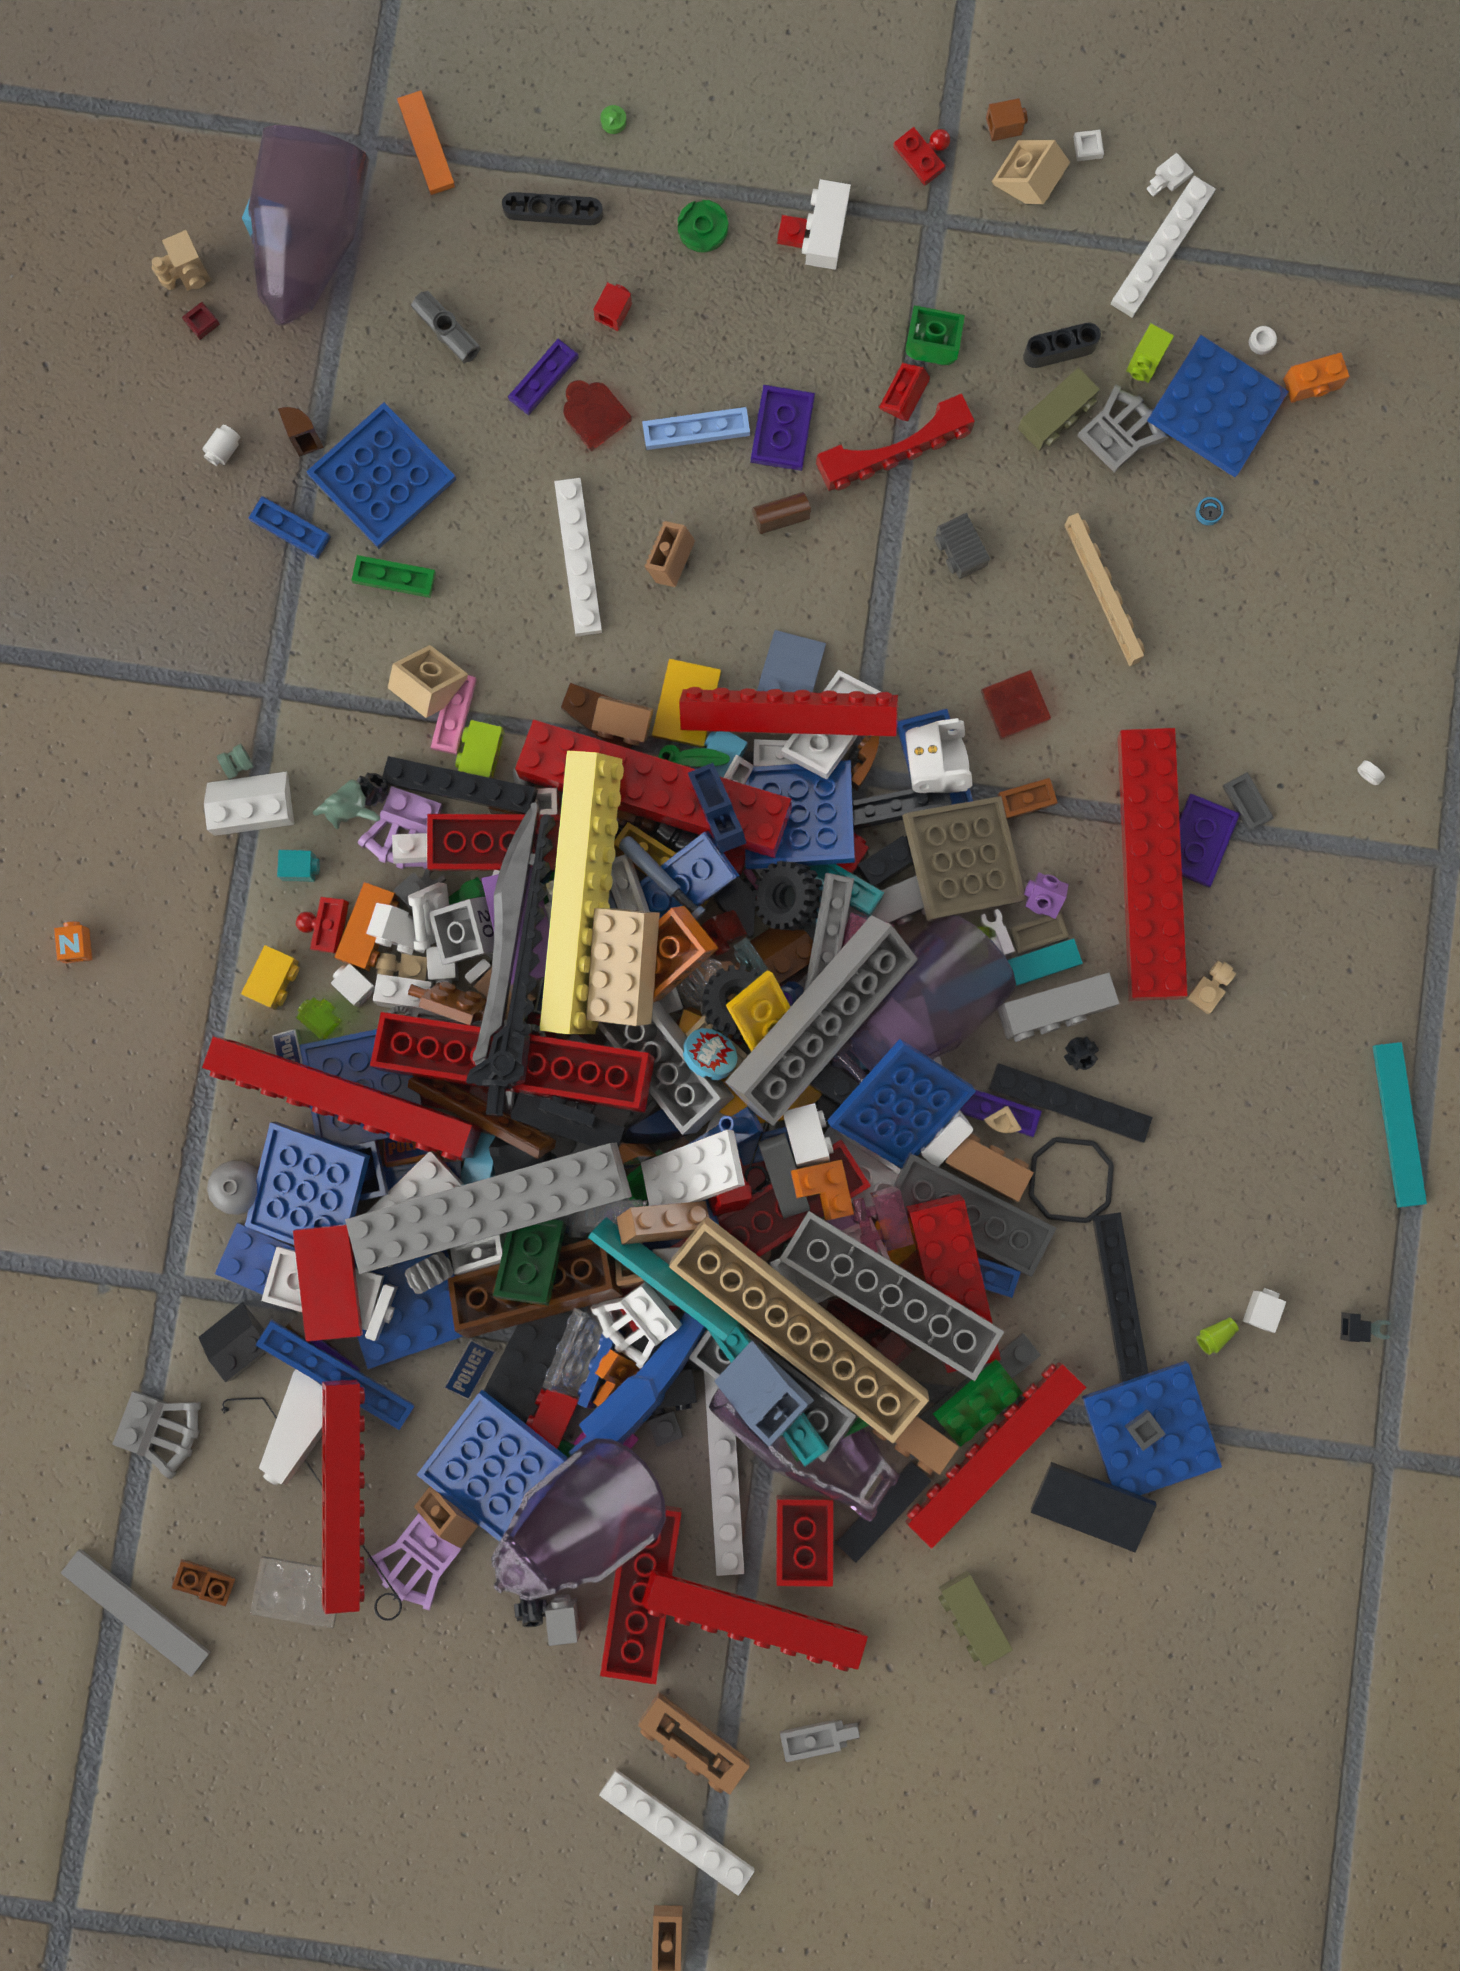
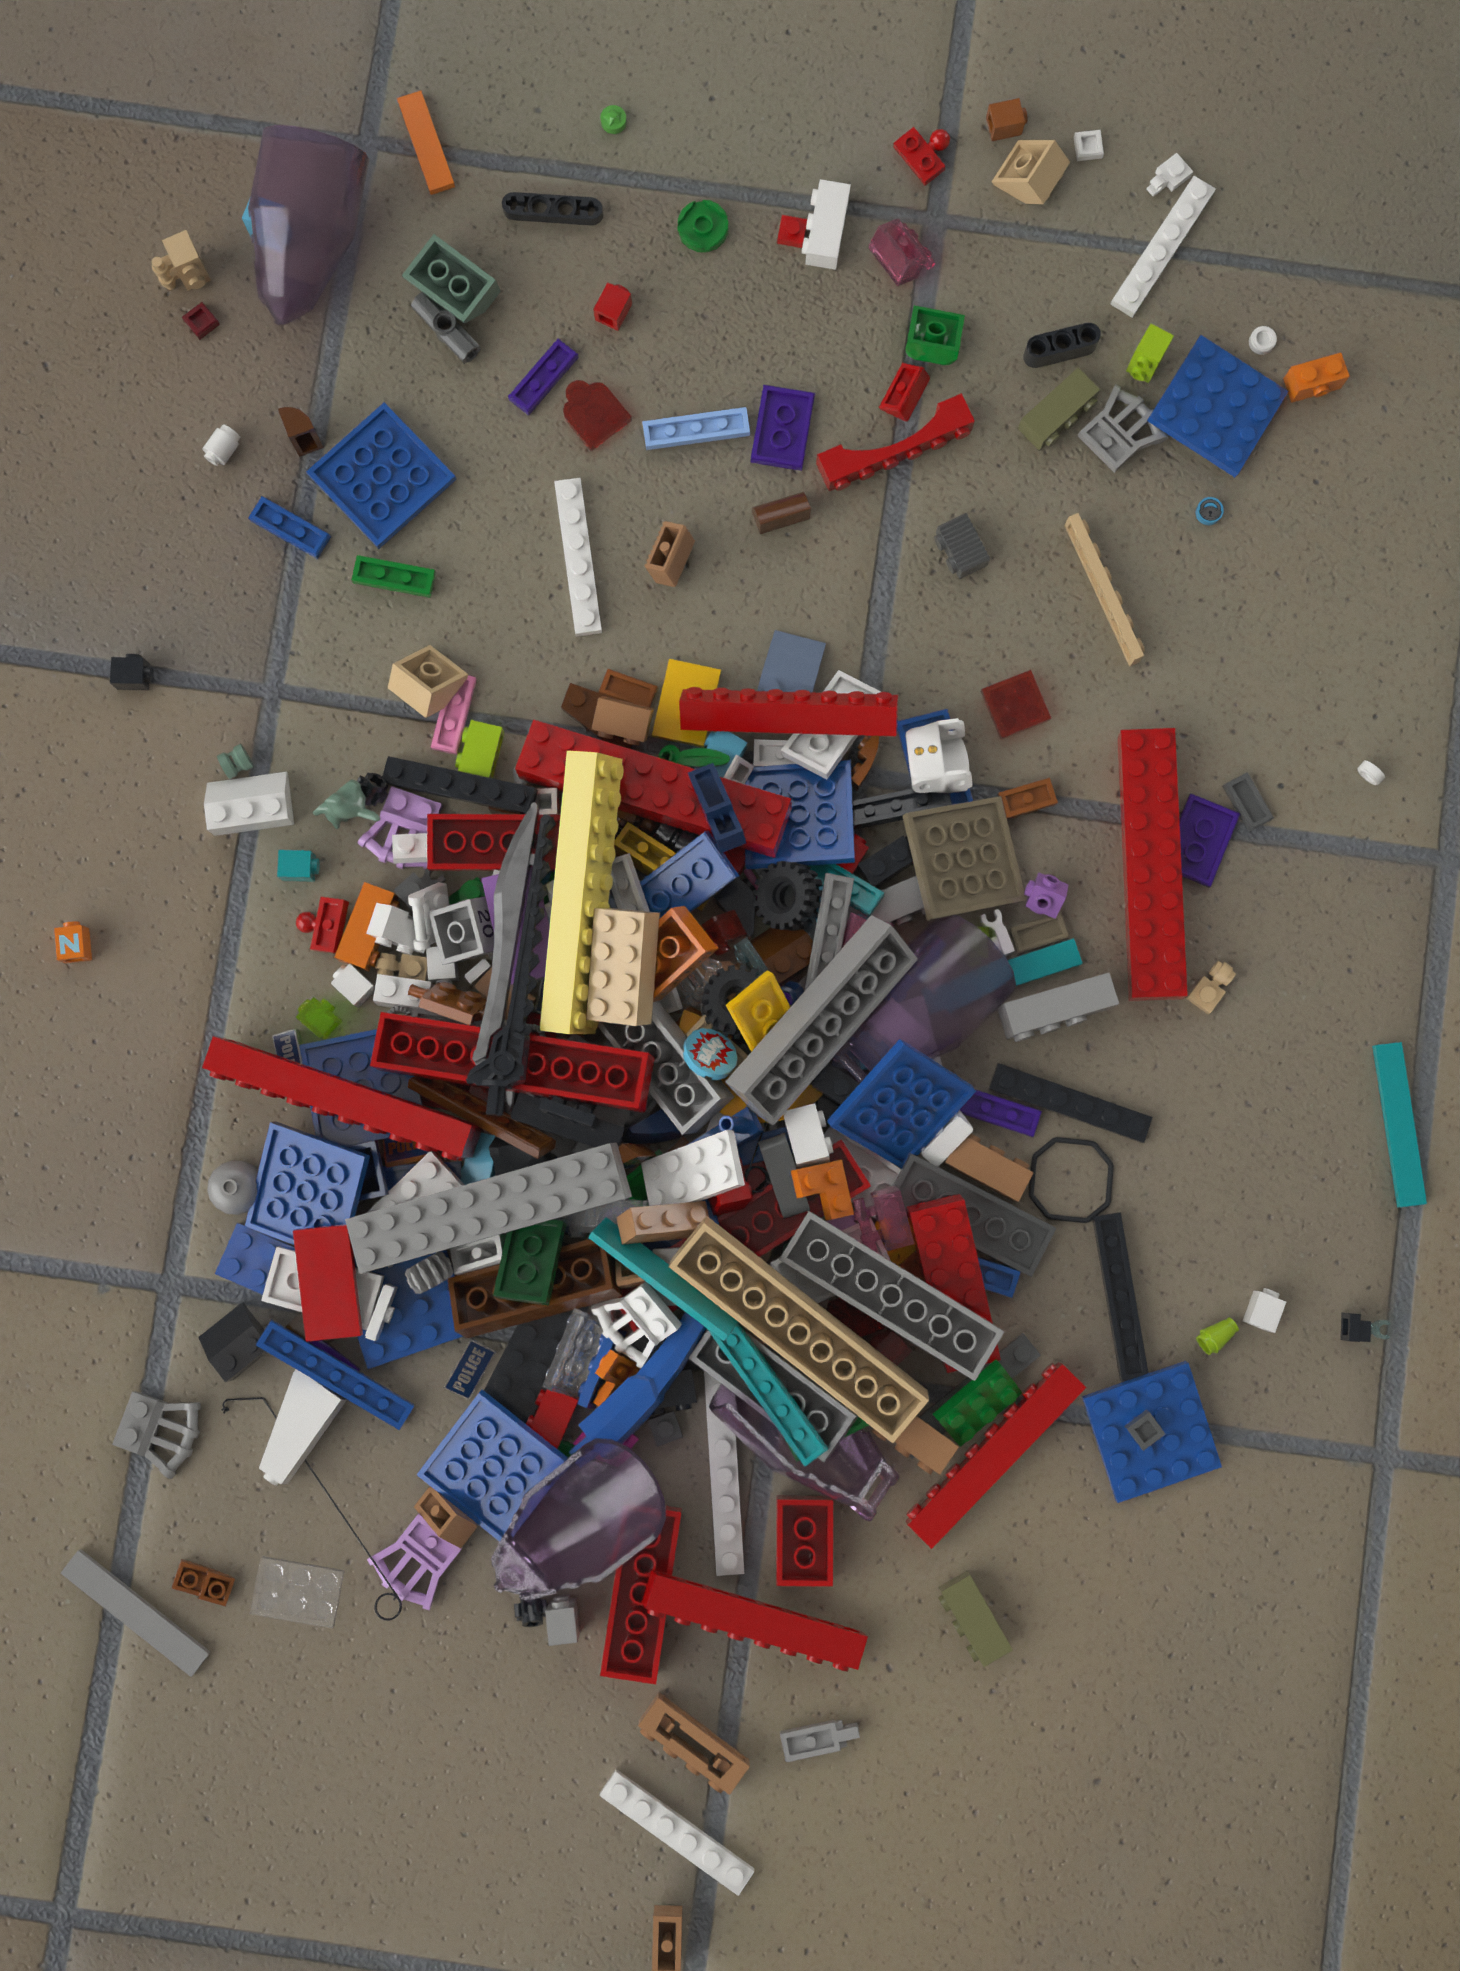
yellow brick [241,945,300,1010] -> none
red brick [322,1380,365,1614] -> none
sand blue piece [619,836,705,921] -> none
sand blue slope [714,1340,815,1447] -> none
black tile [835,1461,932,1563] -> none
tan tile [983,1106,1022,1133] -> none
black tile [1031,1462,1157,1552] -> none
black gear [1064,1036,1099,1071] -> none
none -> black brick [110,654,154,690]
none -> sand green slope [402,234,501,323]
none -> dark orange tile [599,669,658,708]
none -> clear pink brick [868,218,935,286]

